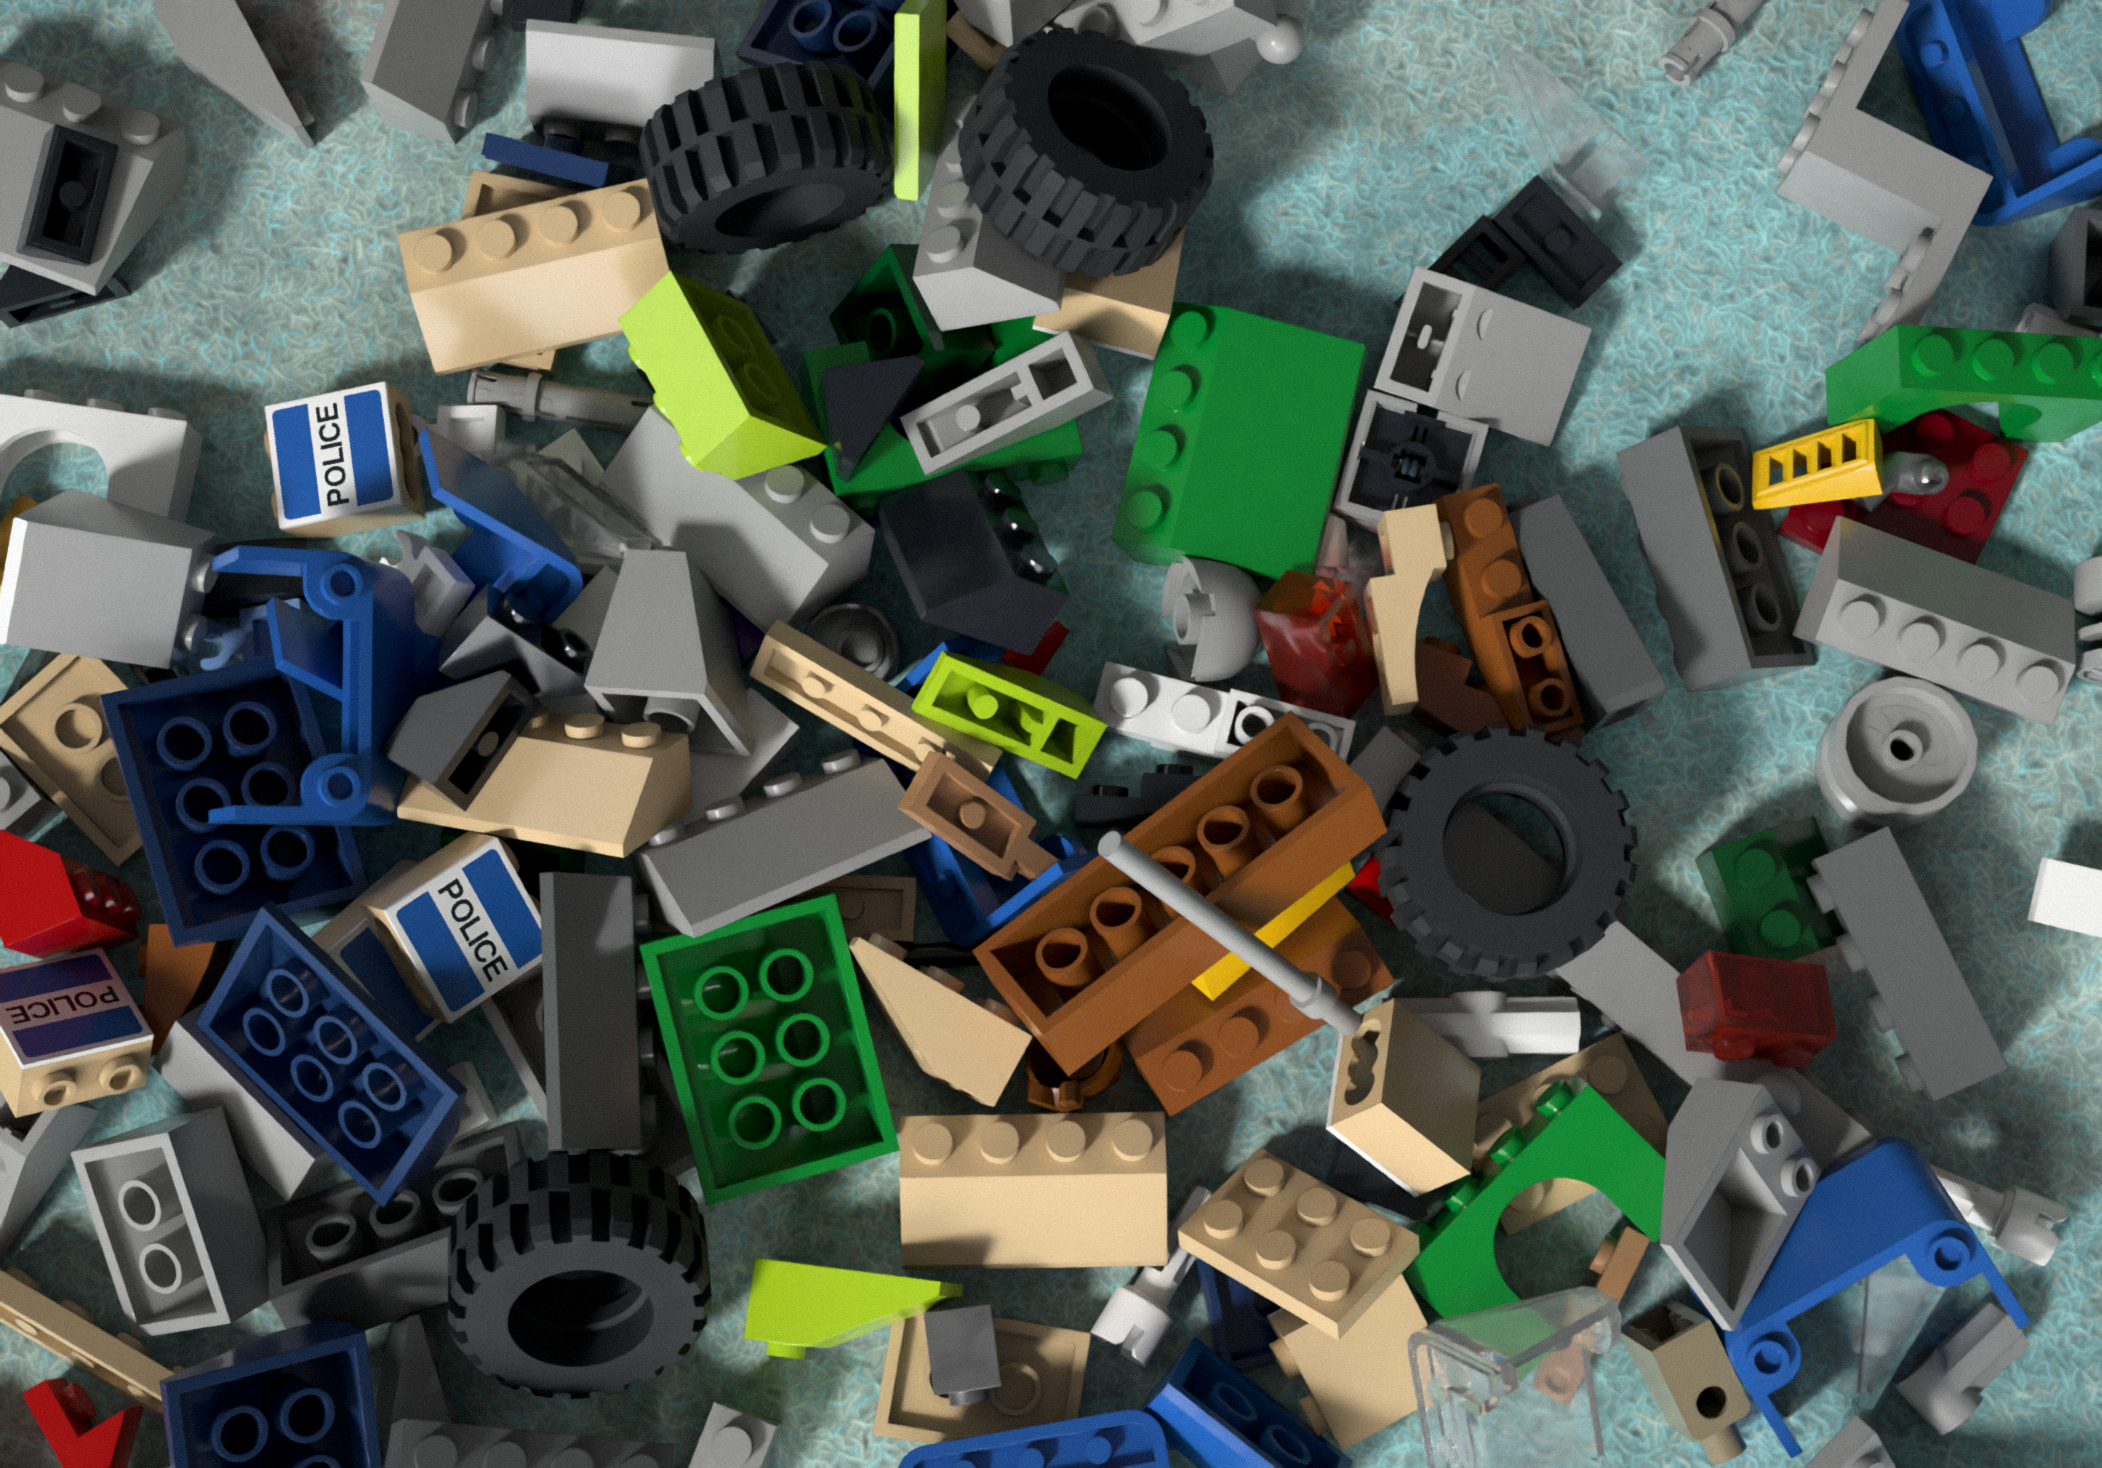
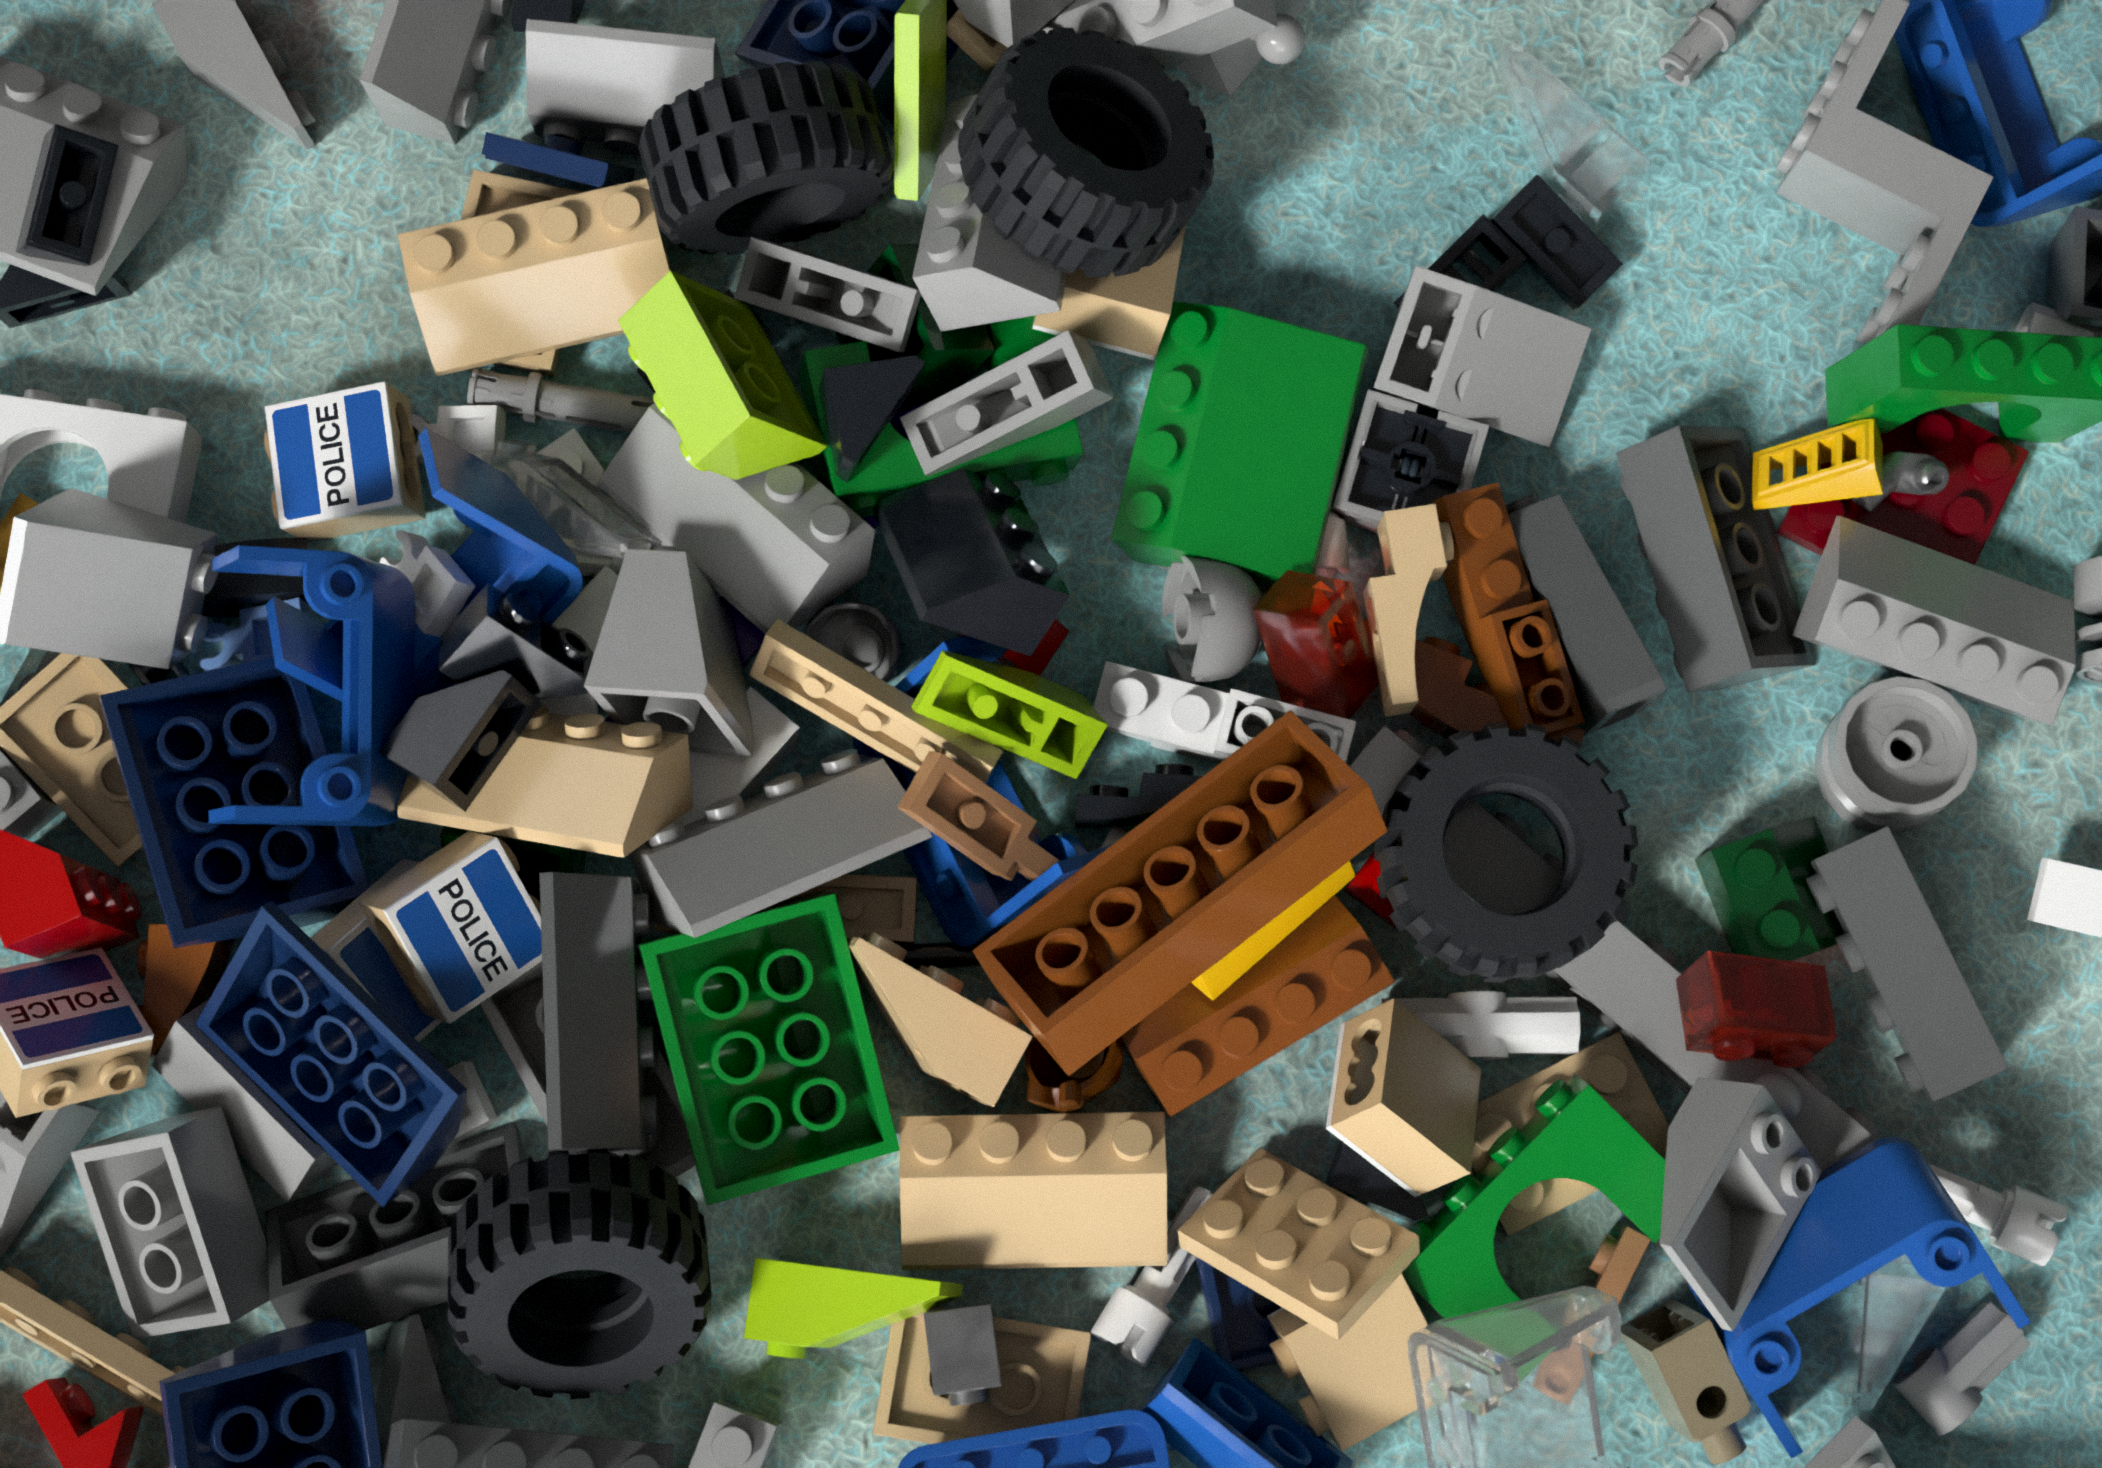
light grey bar [1098,831,1361,1035] -> none
none -> light grey slope [734,237,921,353]

